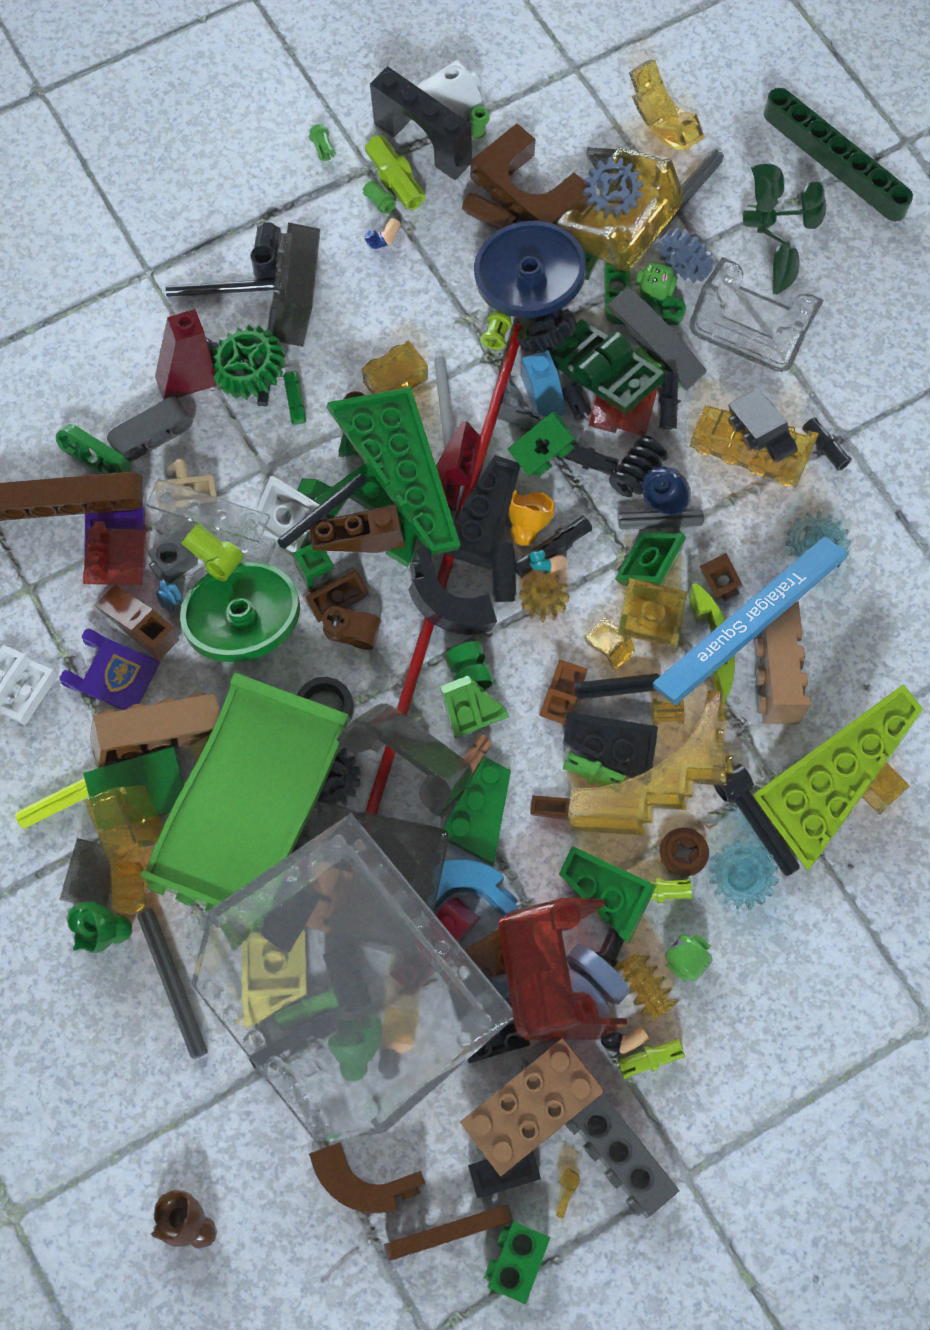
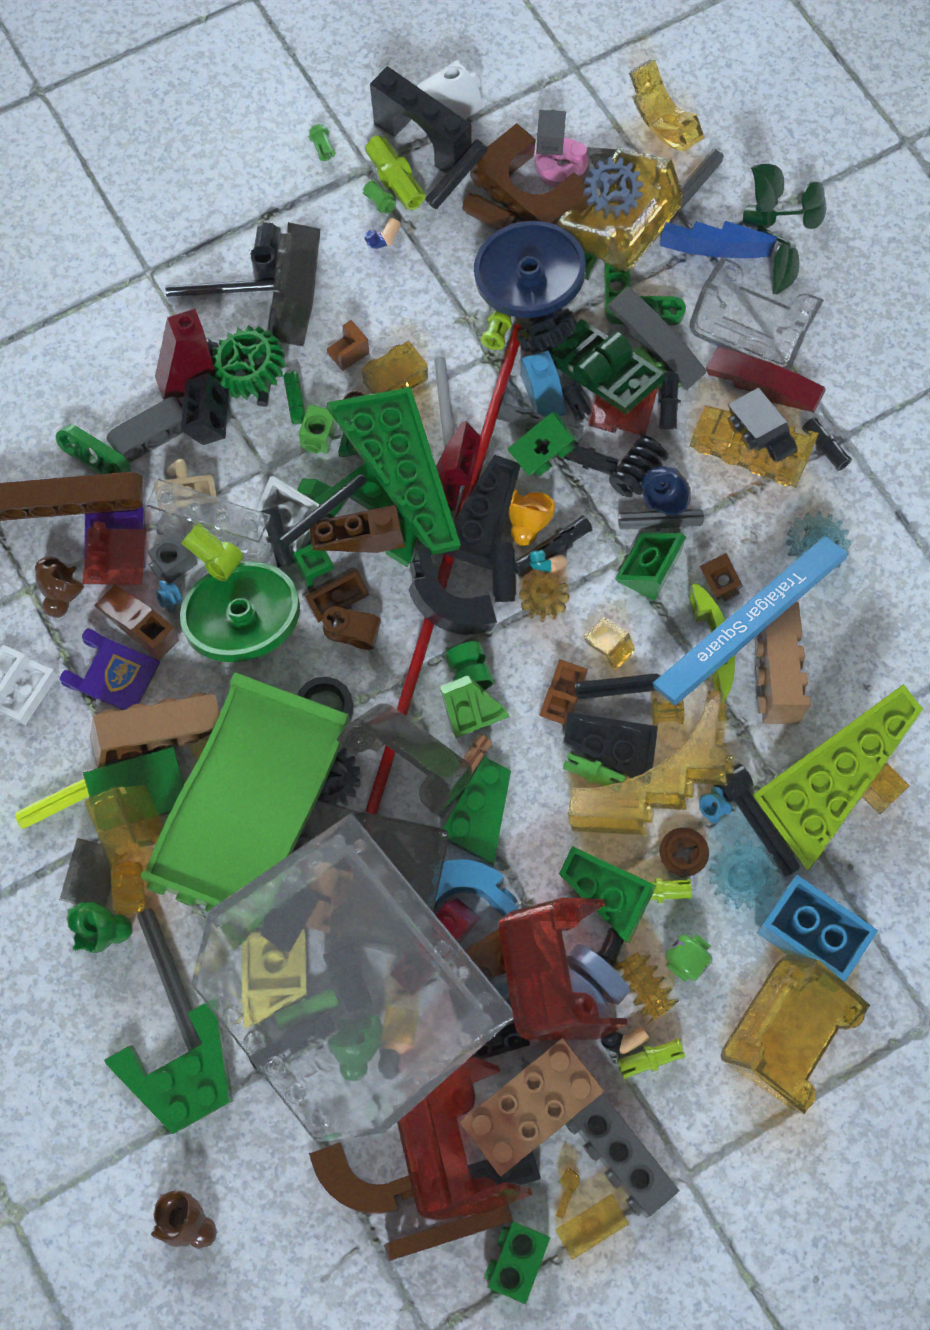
bright green pin [469,106,490,138] -> none
reddish brown piece [530,795,571,820] -> none
clear yellow slope [617,578,688,648] -> none
bright green head [635,262,678,299] -> none
sand blue gear [657,229,715,283] -> none
dark green beam [764,88,913,221] -> none
none -> reddish brown piece [35,556,84,618]
none -> green wing [104,998,233,1134]
none -> black brick [181,373,229,445]
none -> black pin [260,506,295,568]
none -> bright green brick [299,404,338,454]
none -> dark orange panel [327,320,369,371]
none -> clear red windscreen [393,1057,532,1220]
none -> black axle [425,139,488,209]
none -> bright pink plate [535,138,589,188]
none -> dark grey brick [536,110,566,155]
none -> clear yellow plate [555,1194,629,1260]
none -> blue slope [660,221,777,259]
none -> dark azure plate [699,787,732,823]
none -> dark red slope [706,347,826,413]
none -> clear yellow windscreen [721,955,870,1114]
none -> dark azure brick [756,875,878,989]

